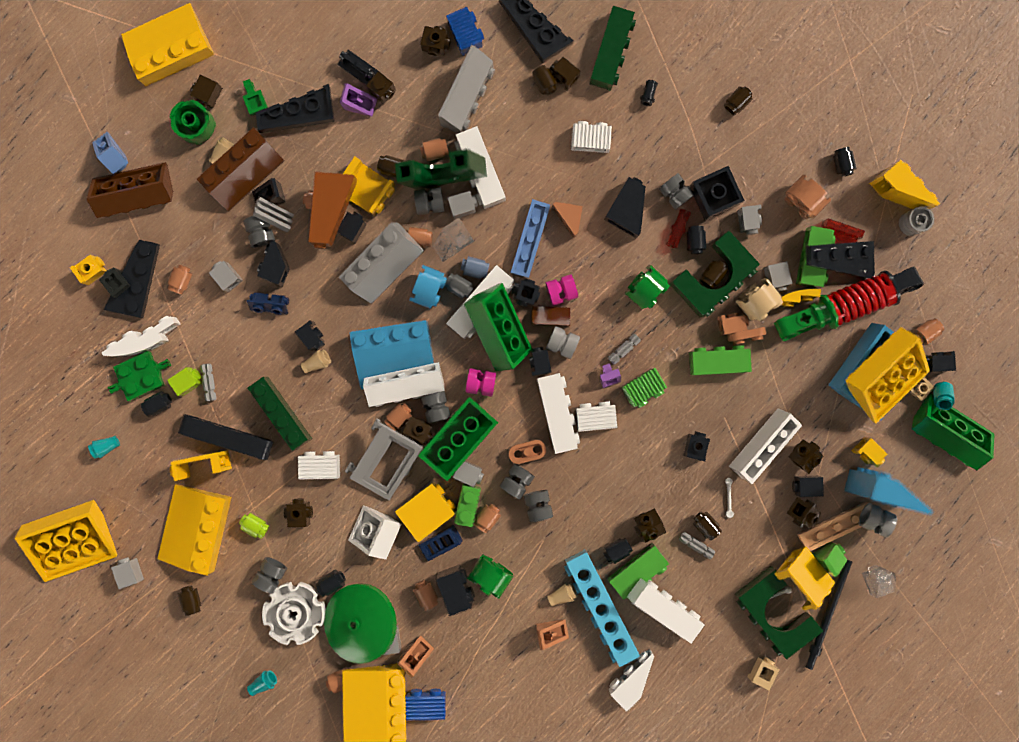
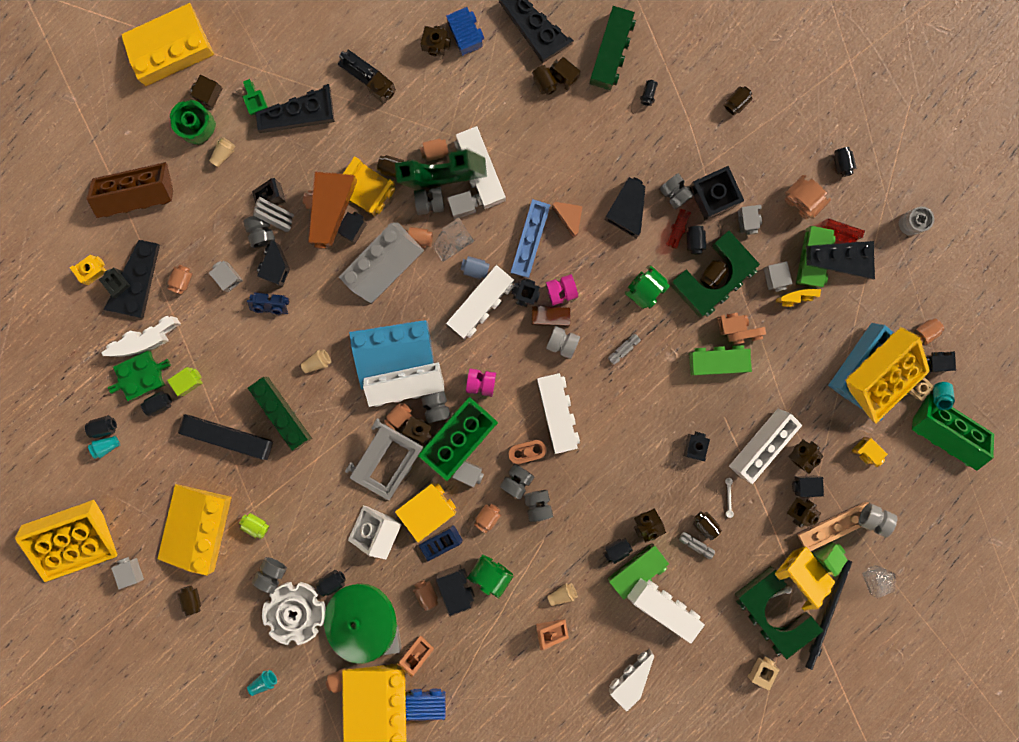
medium blue slope [92,132,128,174] -> none
yellow panel [169,450,232,481] -> none
reddish brown slope [197,127,284,212] -> none
light grey axle [200,364,216,401] -> none
dark brown brick [284,498,313,528] -> none
black brick [295,320,325,351] -> none
white brick [298,451,340,479] -> none
medium lavender slope [340,83,377,117] -> none
dark azure brick [409,265,447,309] -> none
light grey slope [438,45,495,134] -> none
dark grey brick [444,273,473,300] -> none
bright green brick [454,483,481,527] -> none
green slope [464,283,532,371] -> none
black brick [529,347,551,376] -> none
medium azure brick [564,550,640,667] -> none
white brick [571,121,612,153] -> none
white brick [576,401,617,432] -> none
medium lavender tile [600,364,621,388] -> none
bright green brick [621,368,667,408] -> none
tan brick [736,278,783,321] -> none
piece [774,267,924,341] -> none
dark azure slope [844,467,933,515] -> none
yellow slope [869,160,940,209] -> none
none -> black brick [85,415,117,439]

